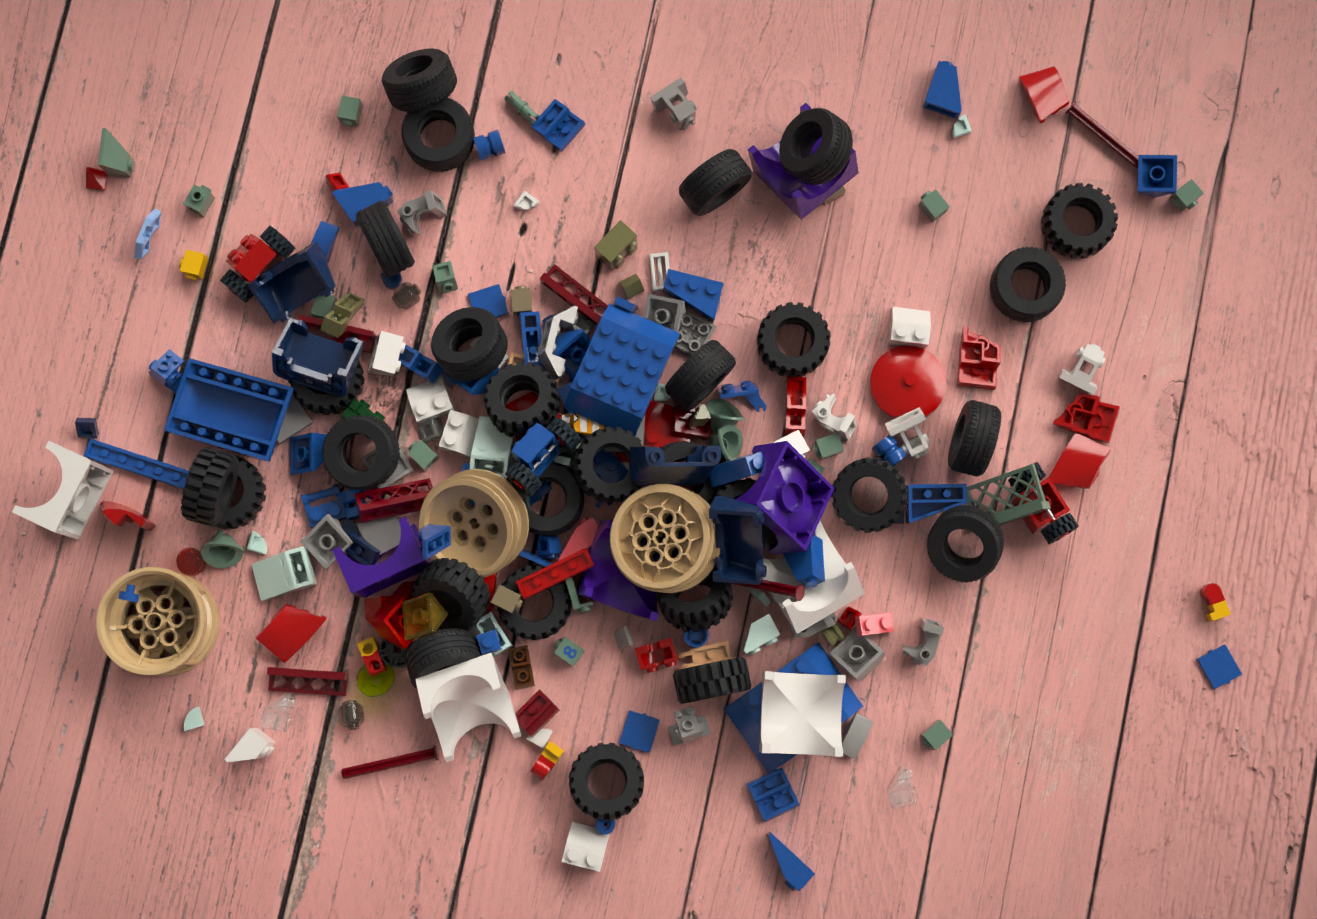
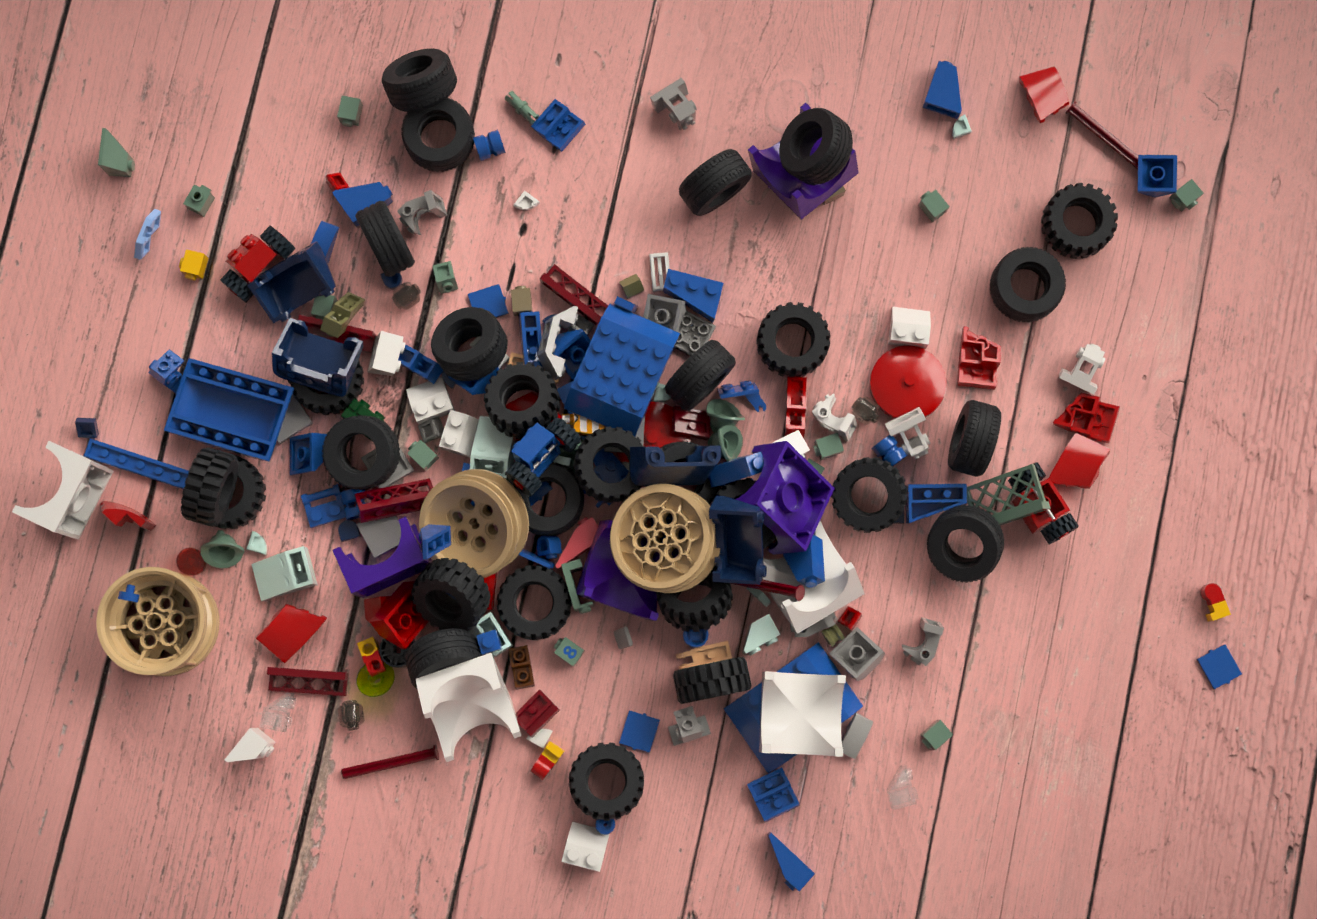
red slope [86,167,108,191] -> none
light aqua tile [184,707,205,731] -> none
light grey slope [301,514,353,570] -> none
dark blue plate [345,532,381,565] -> none
clear yellow slope [402,593,448,641] -> none
dark tan brick [491,585,523,614] -> none
red tile [516,548,595,600] -> none
olive brick [594,220,638,271] -> none
red cylinder [635,638,678,673] -> none
olive slope [688,403,711,427] -> none
coral plate [855,612,894,636] -> none
none -> clear smoke head [851,397,880,425]

